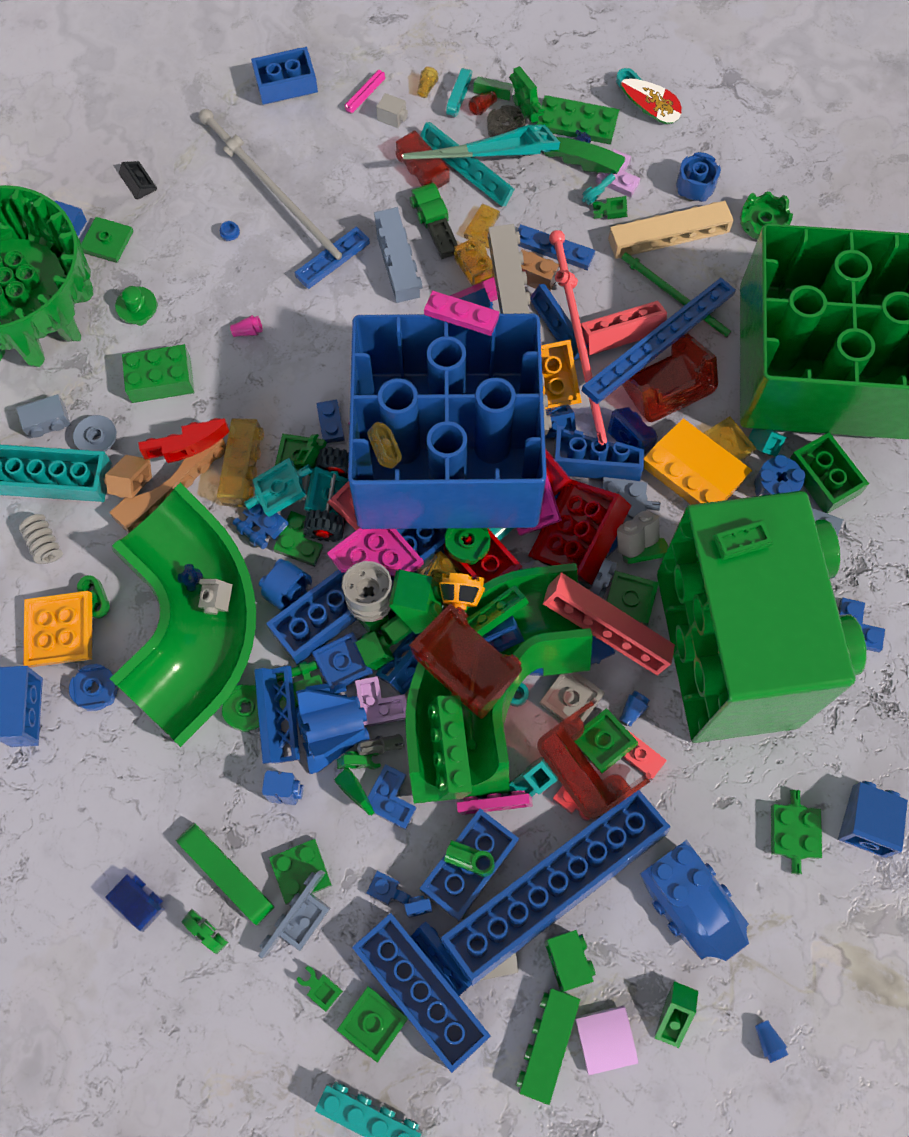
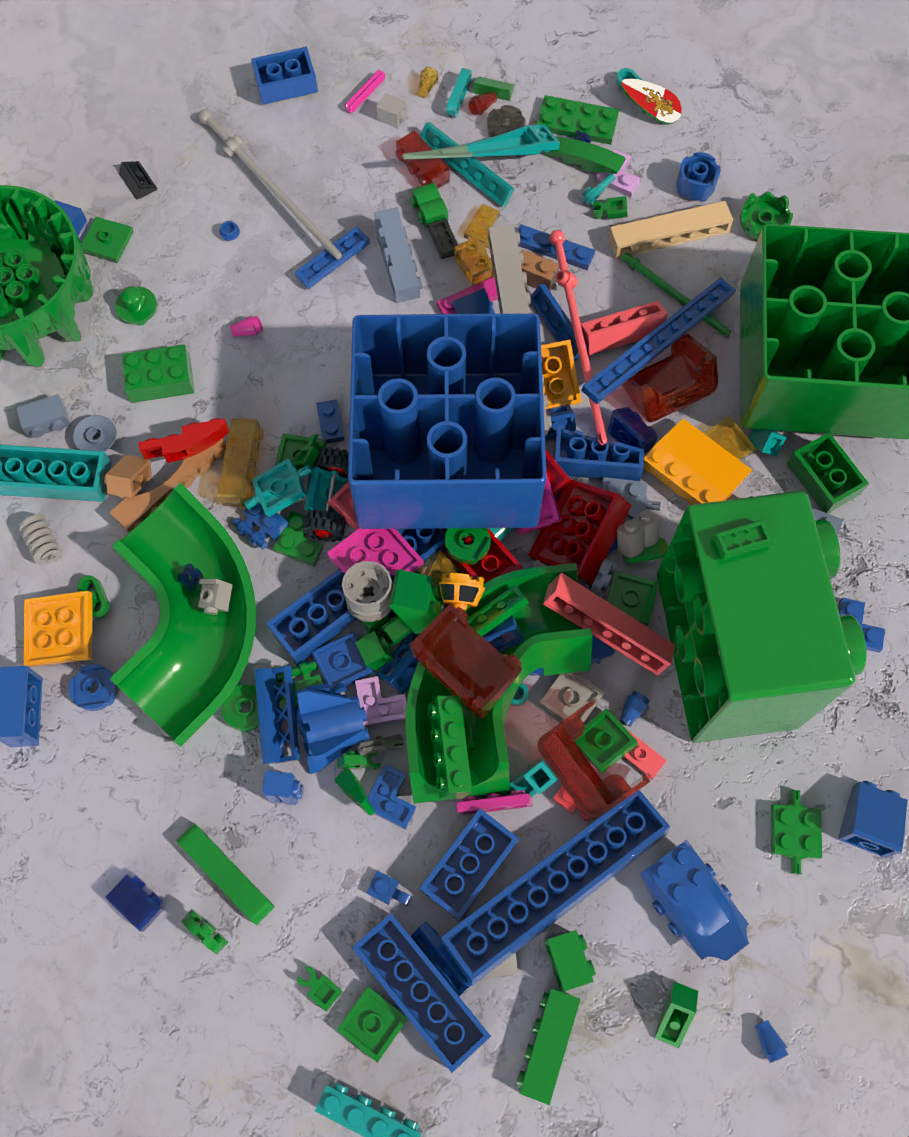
sand blue bracket [258,870,331,959] -> none
blue brick [259,559,312,611] -> none
green plate [269,839,332,905] -> none
clear yellow plate [368,422,402,468] -> none
blue plate [404,895,433,918] -> none
dark pink plate [424,290,500,336] -> none
green piece [444,840,495,877] -> none
green plate [509,66,545,123] -> none
lavender slope [575,1005,639,1075] -> none
blue brick [754,455,805,496] -> none

